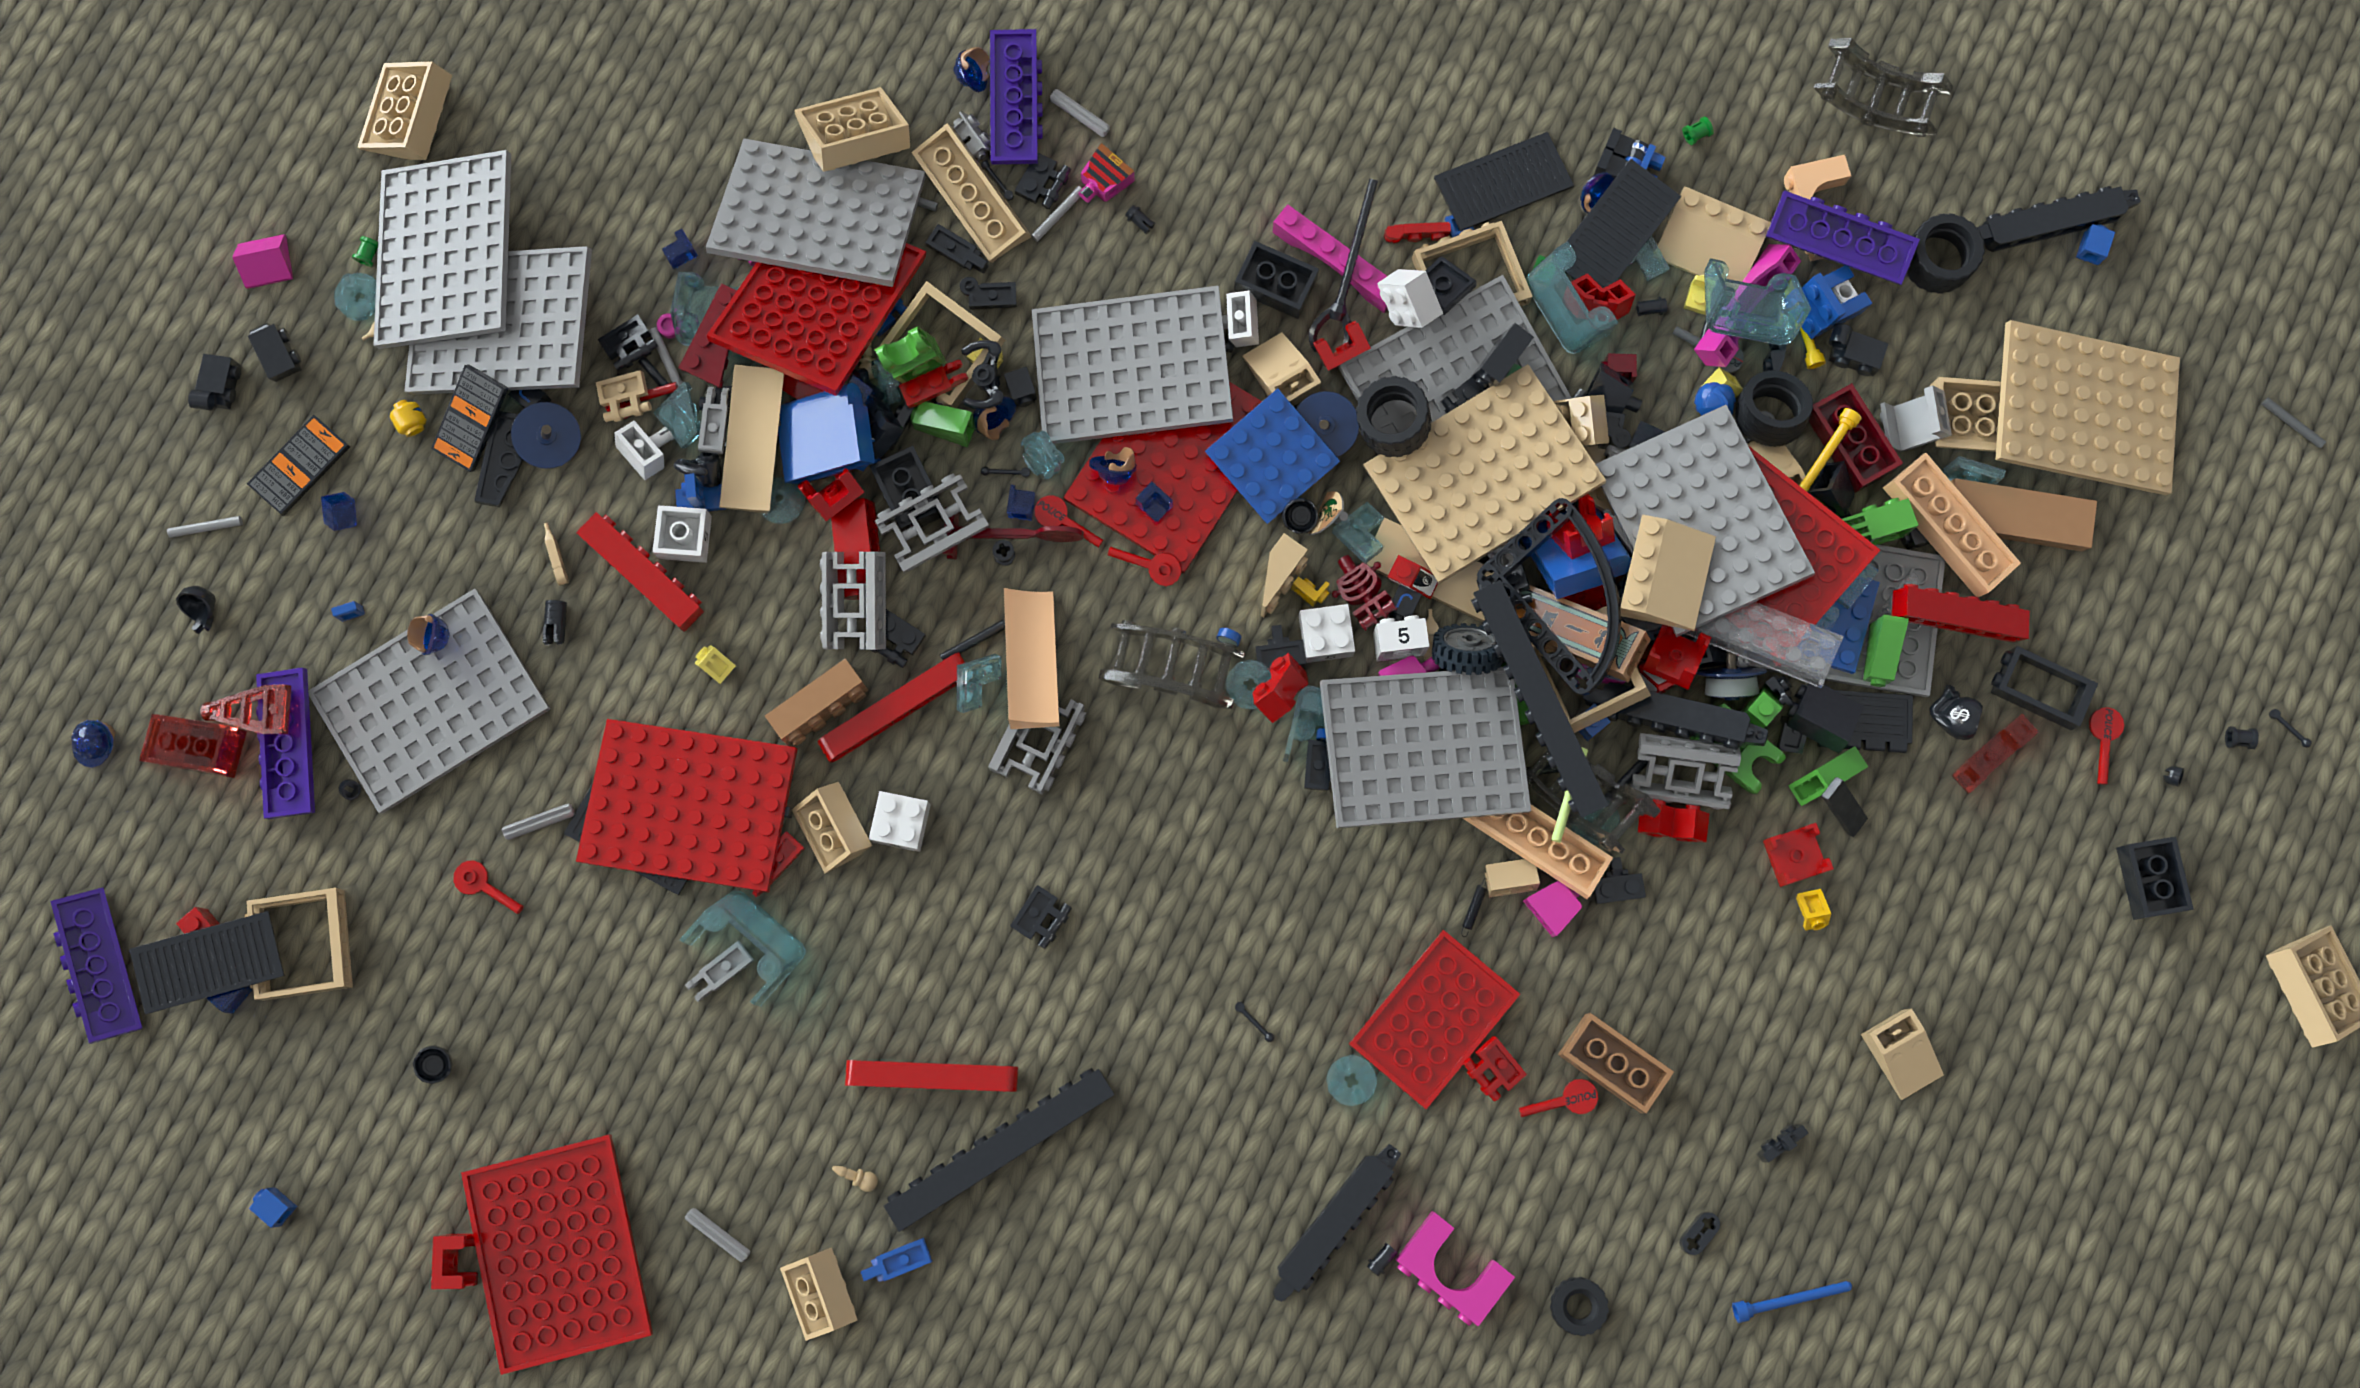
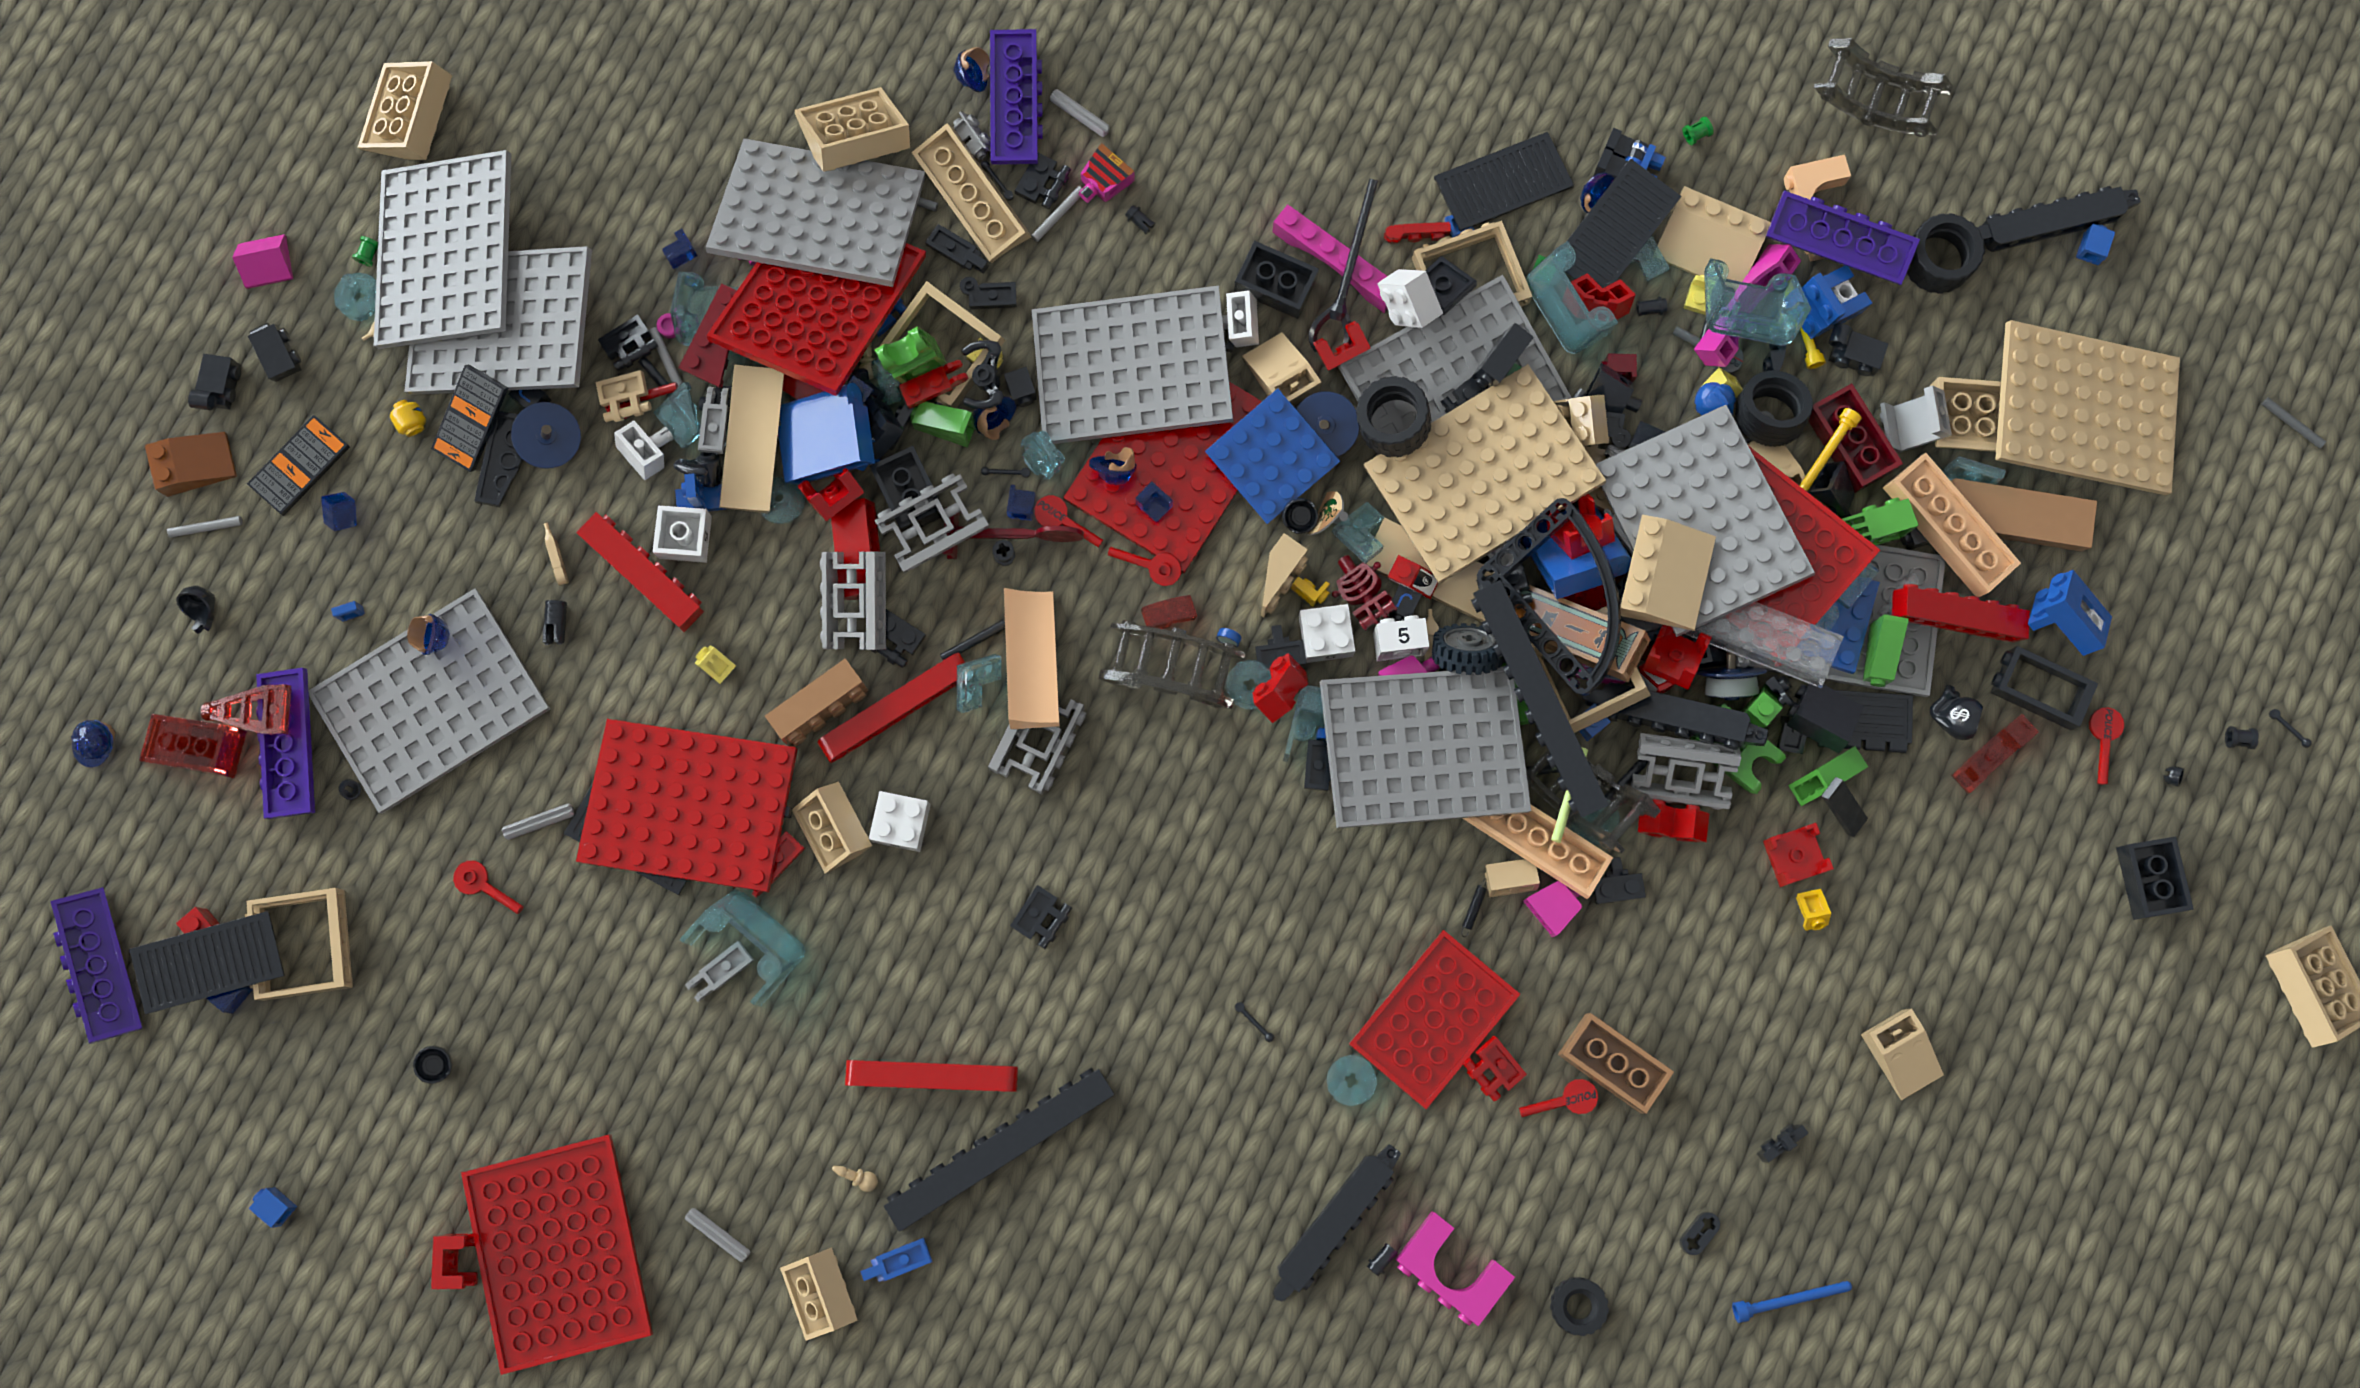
none -> dark orange slope [145,432,237,497]
none -> clear red slope [1141,595,1197,631]
none -> blue brick [2028,570,2112,656]

